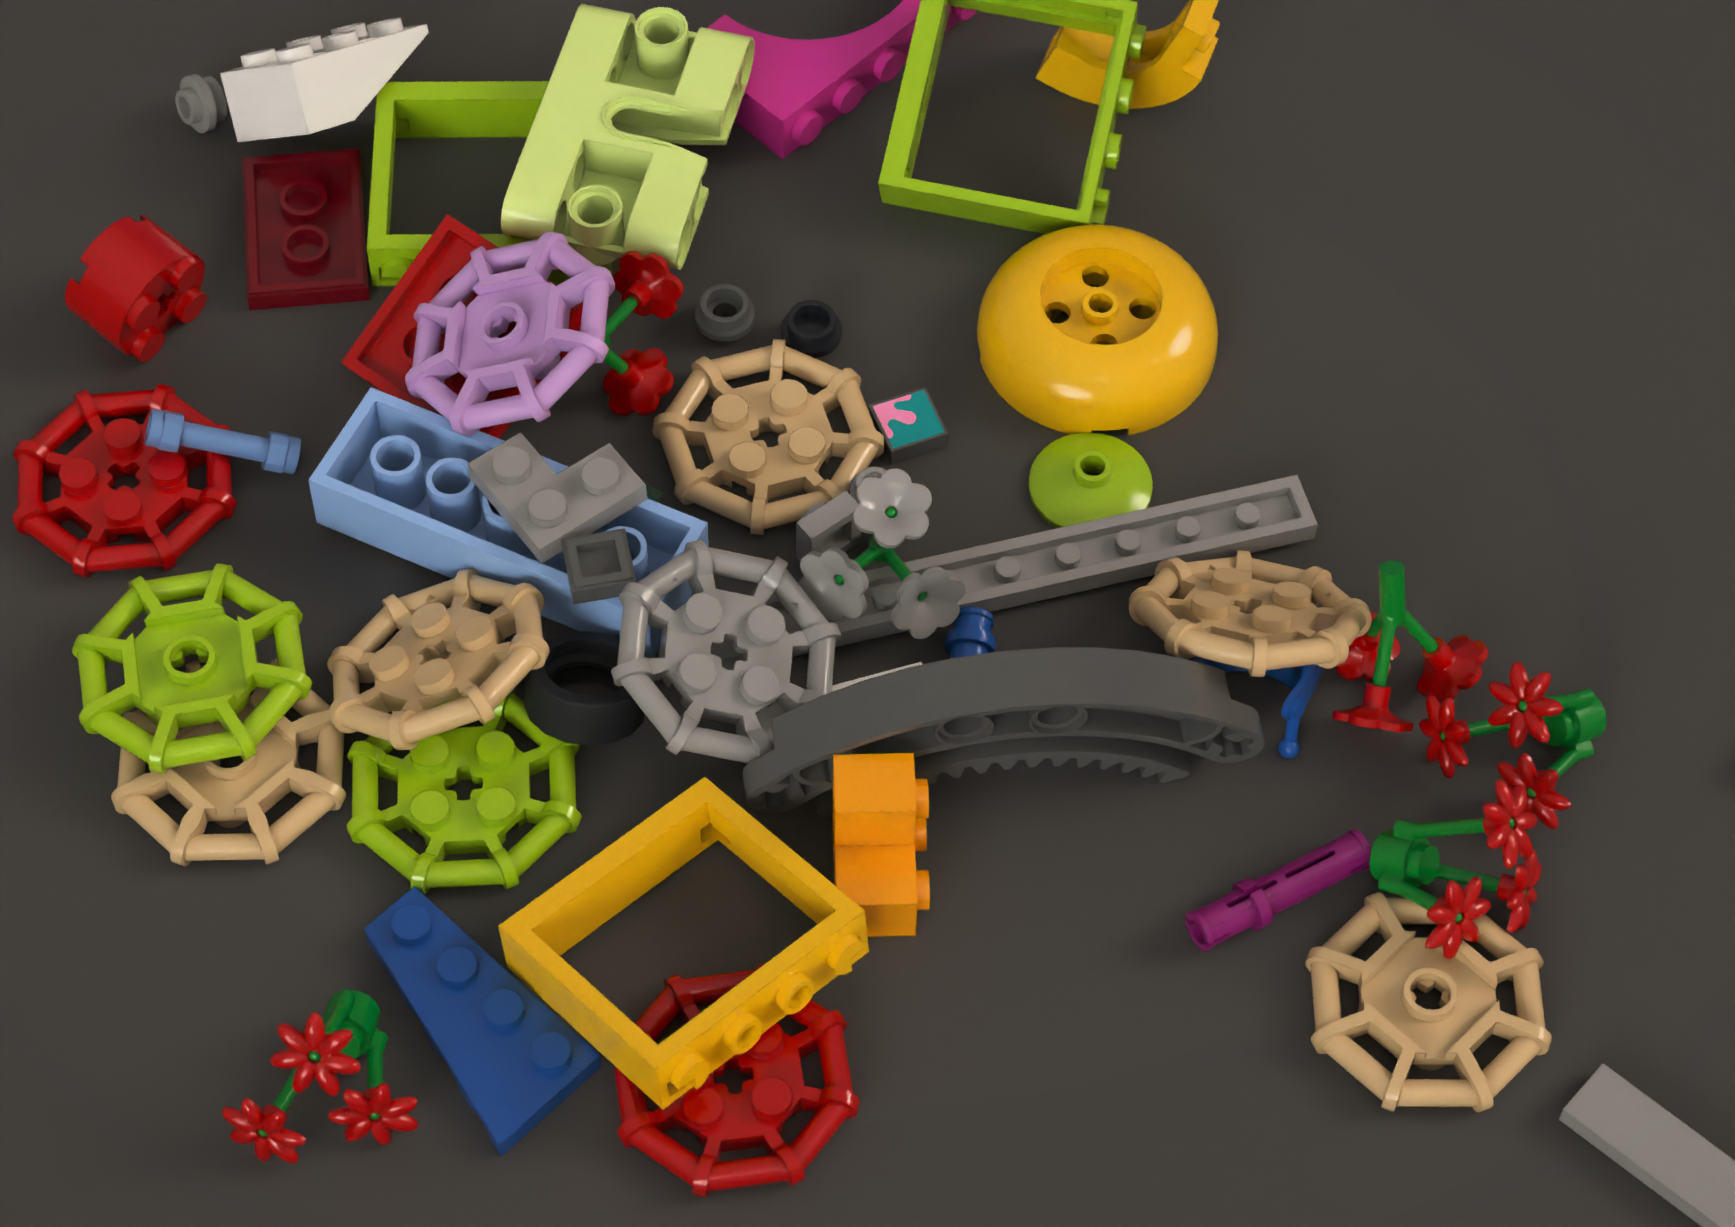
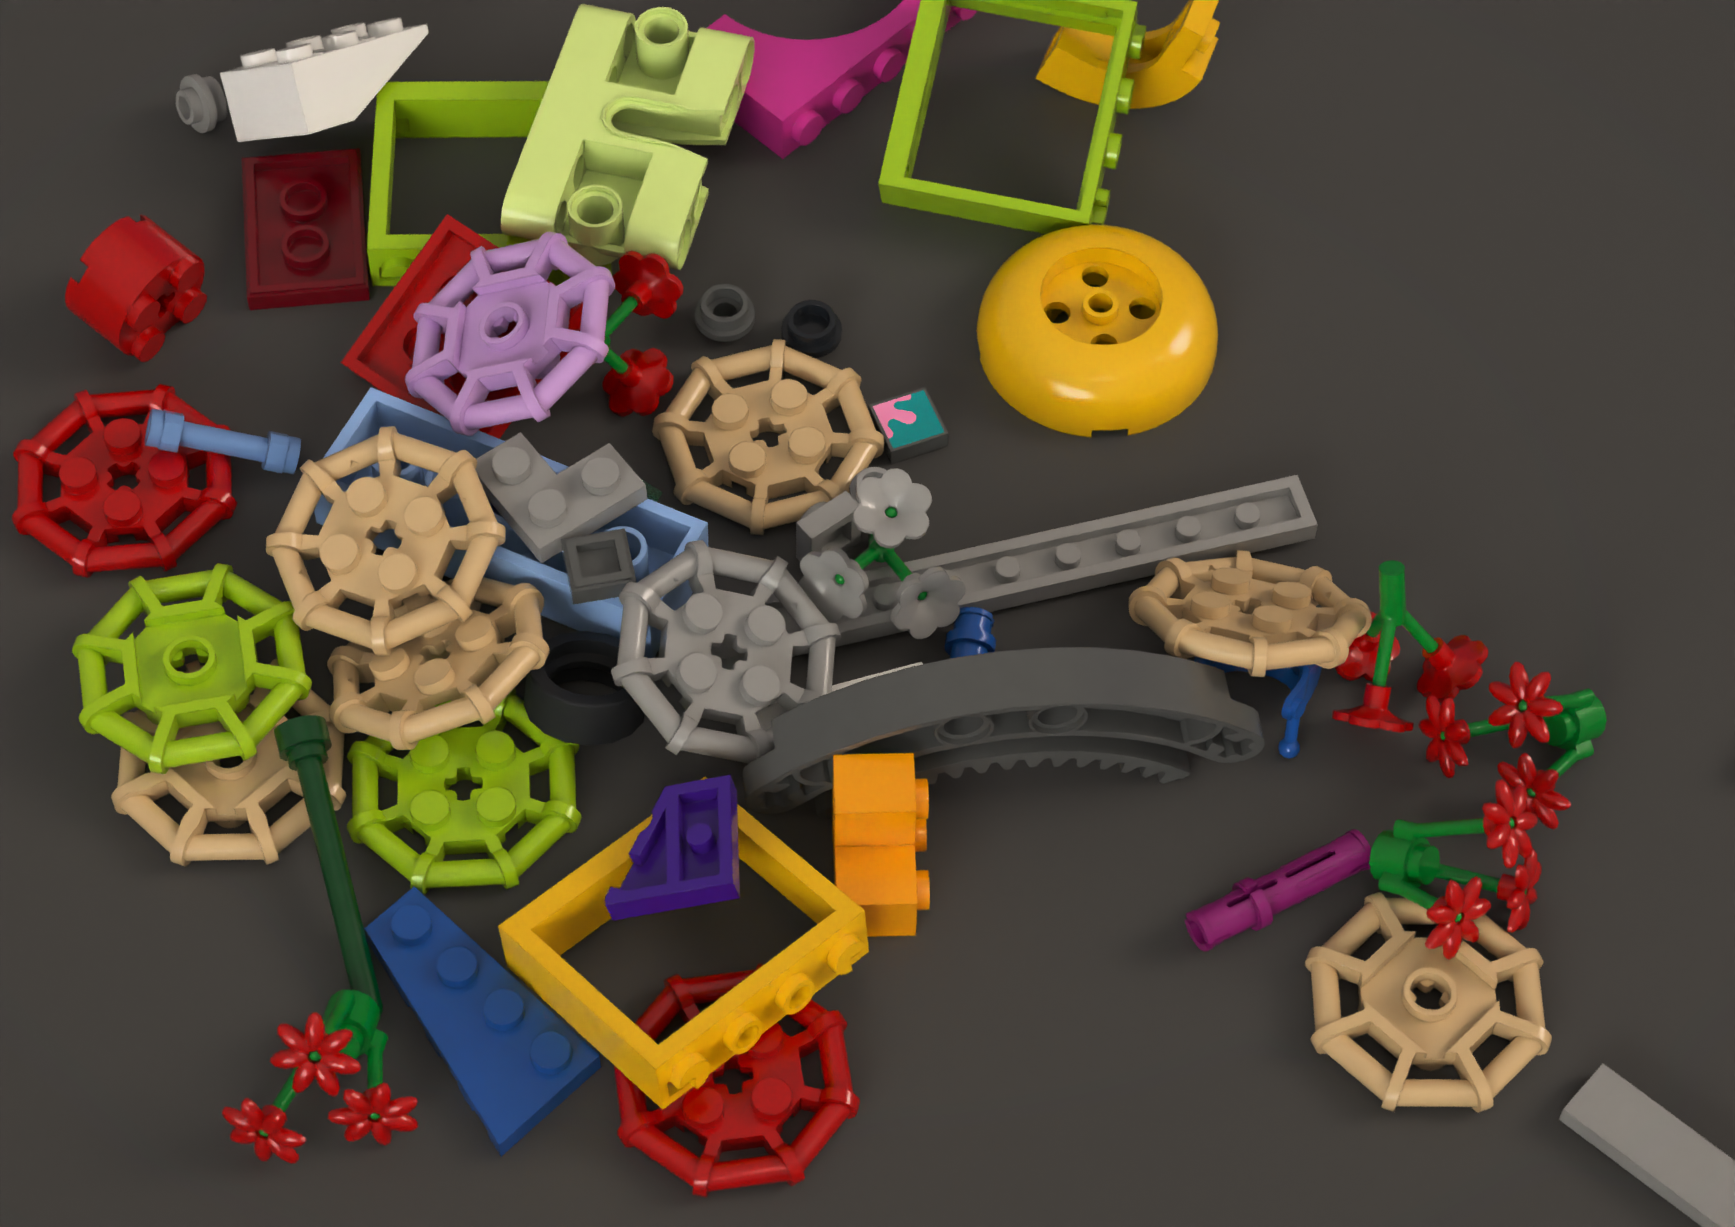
lime dish [1029,432,1153,528] -> none
none -> tan plate [266,426,506,656]
none -> dark green piece [274,715,383,1016]
none -> dark purple wing [605,775,740,921]

